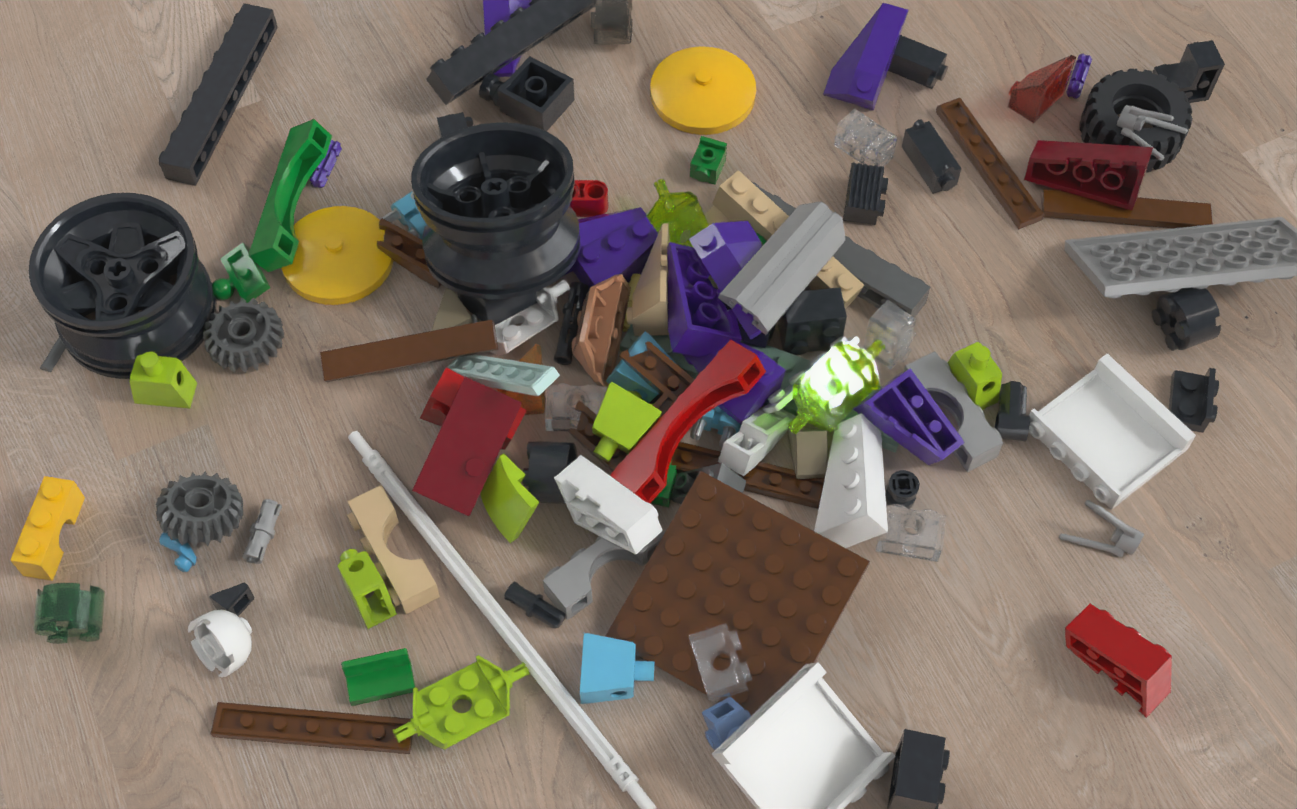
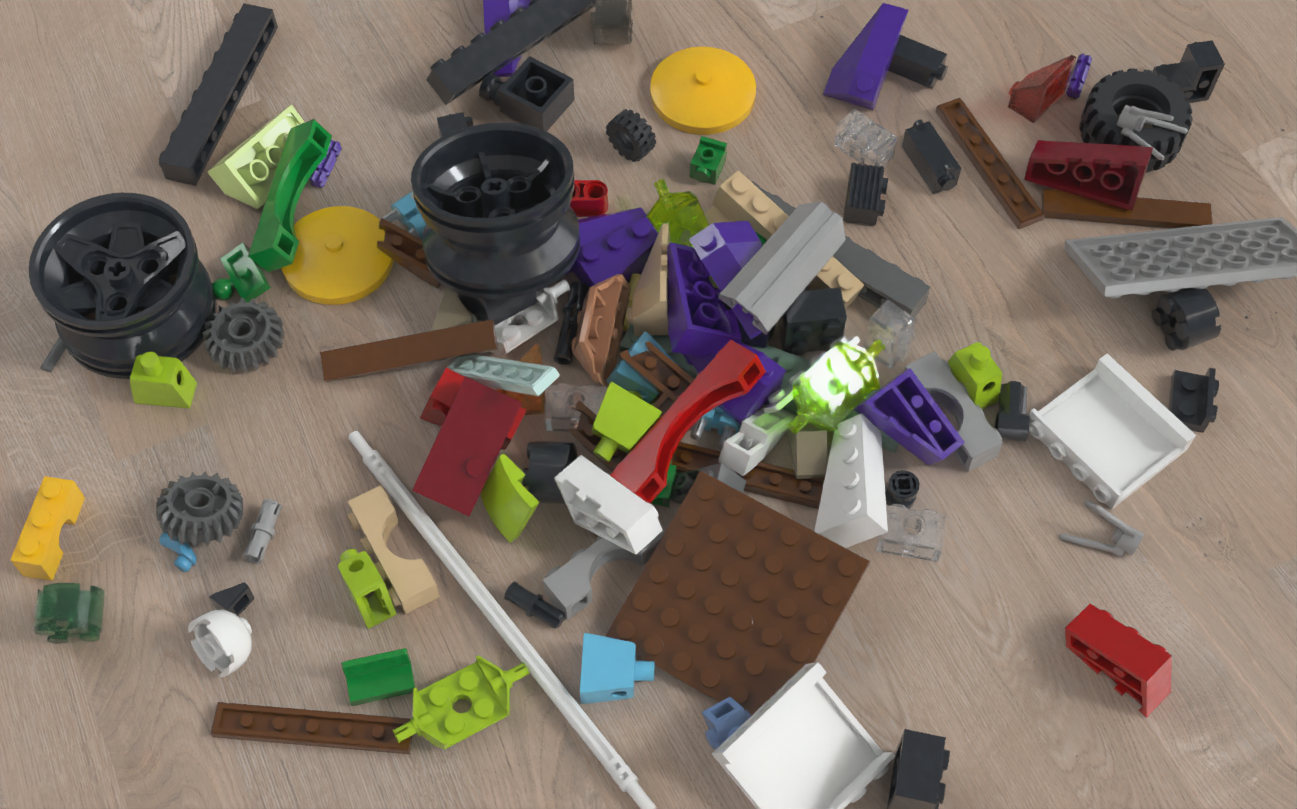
clear brick [688,623,753,703] -> none
none -> yellowish green wedge [207,105,305,209]
none -> black tyre [606,109,656,162]

